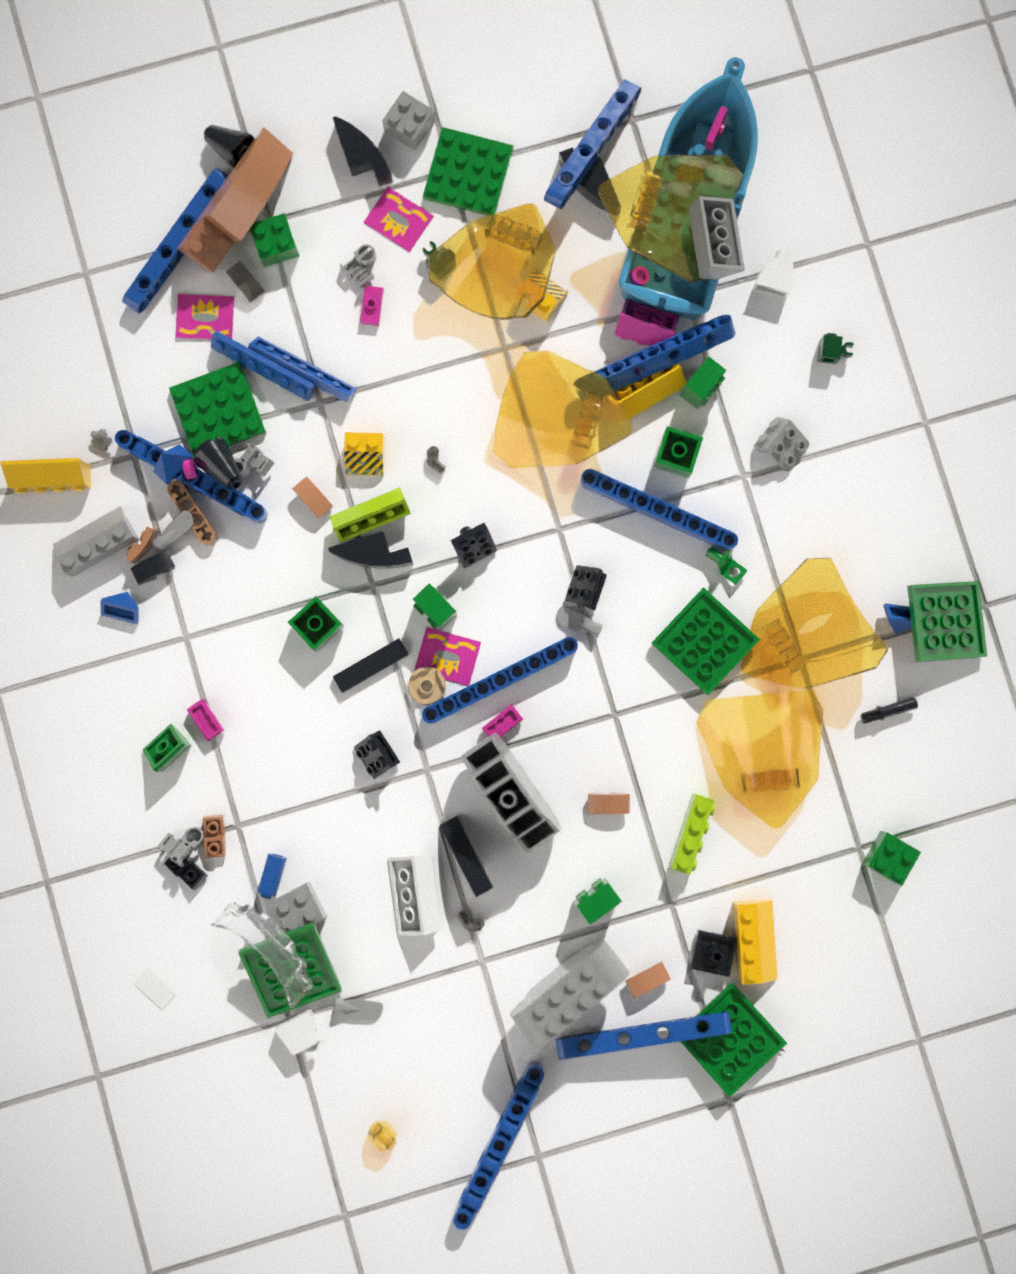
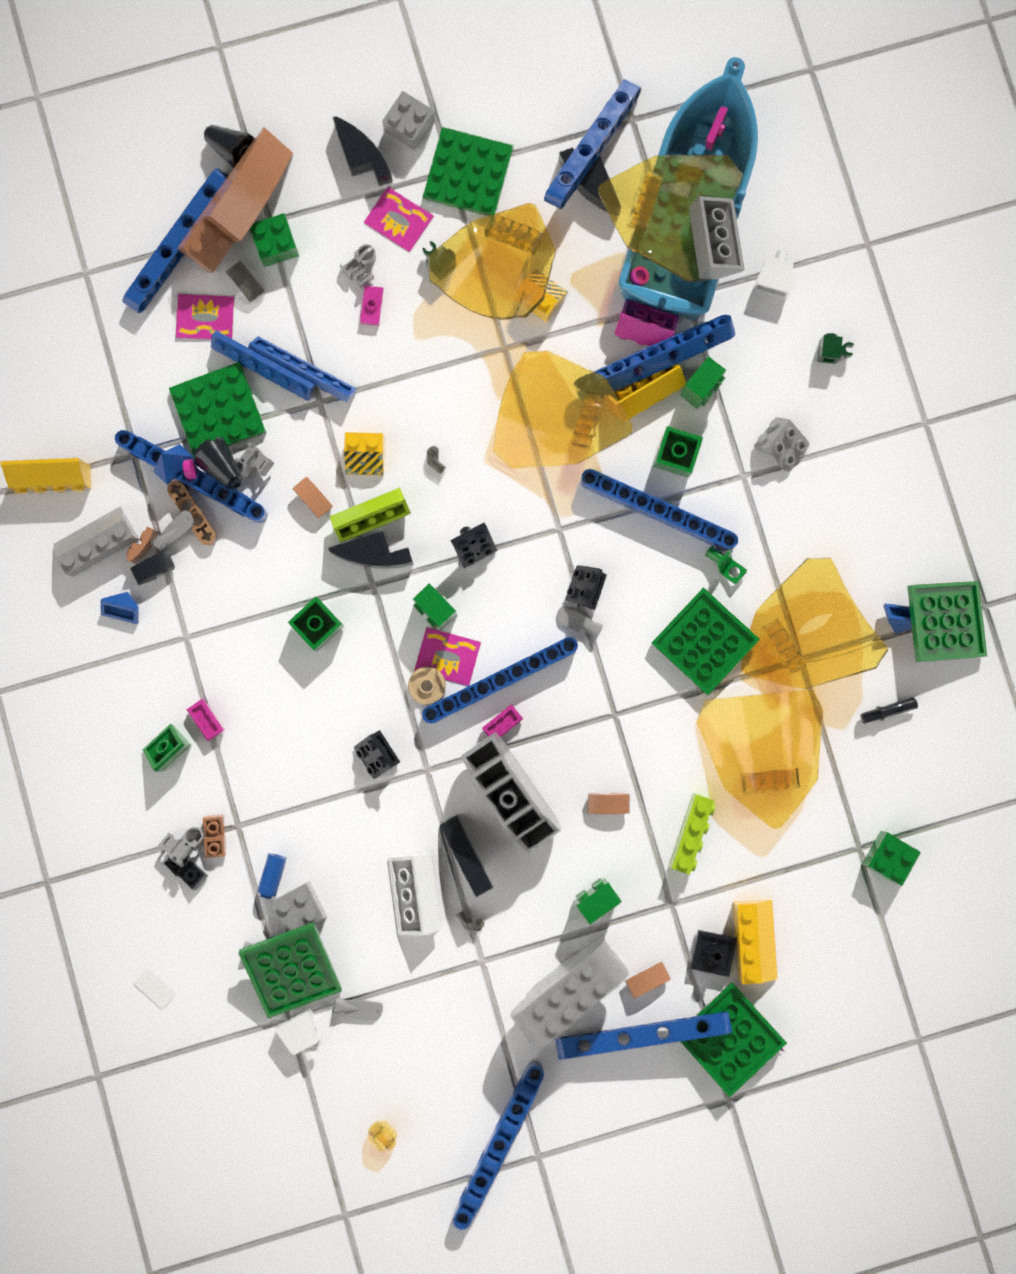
light grey plant [90,428,113,452] -> none
clear windscreen [211,902,313,1009] -> none
black tile [332,638,409,693] -> none

